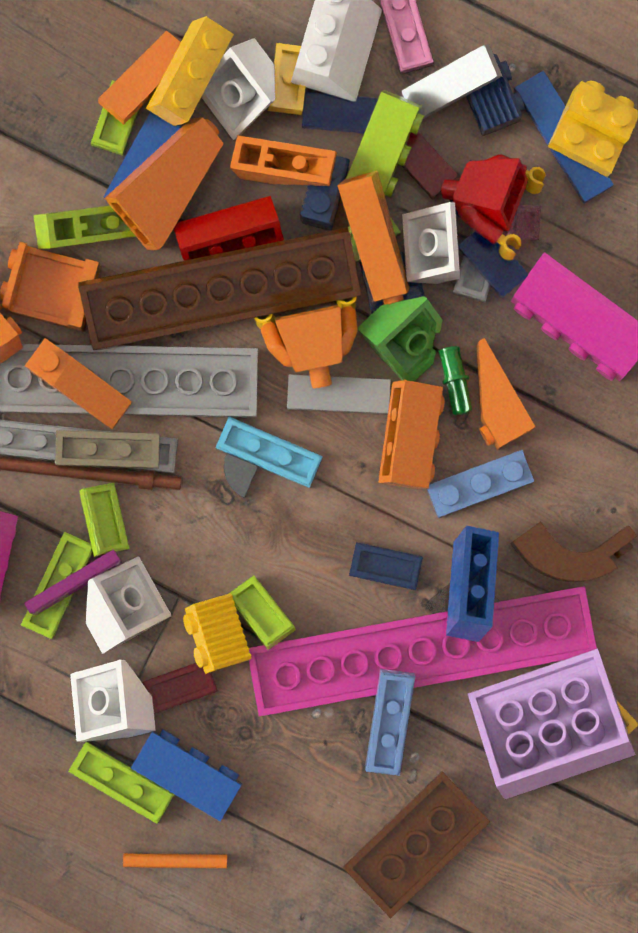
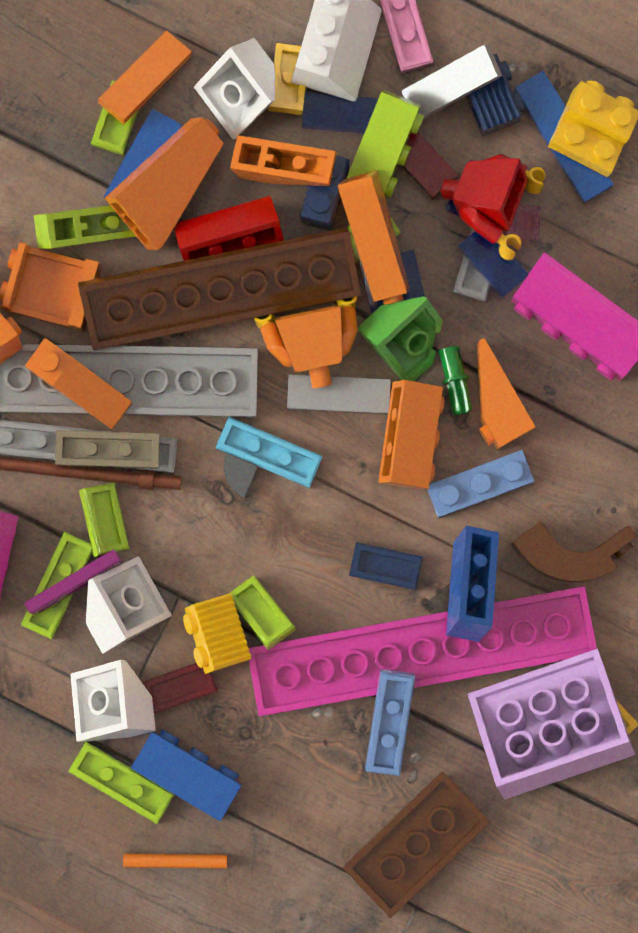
yellow brick [146,16,234,126] -> none
white slope [402,202,460,284] -> none

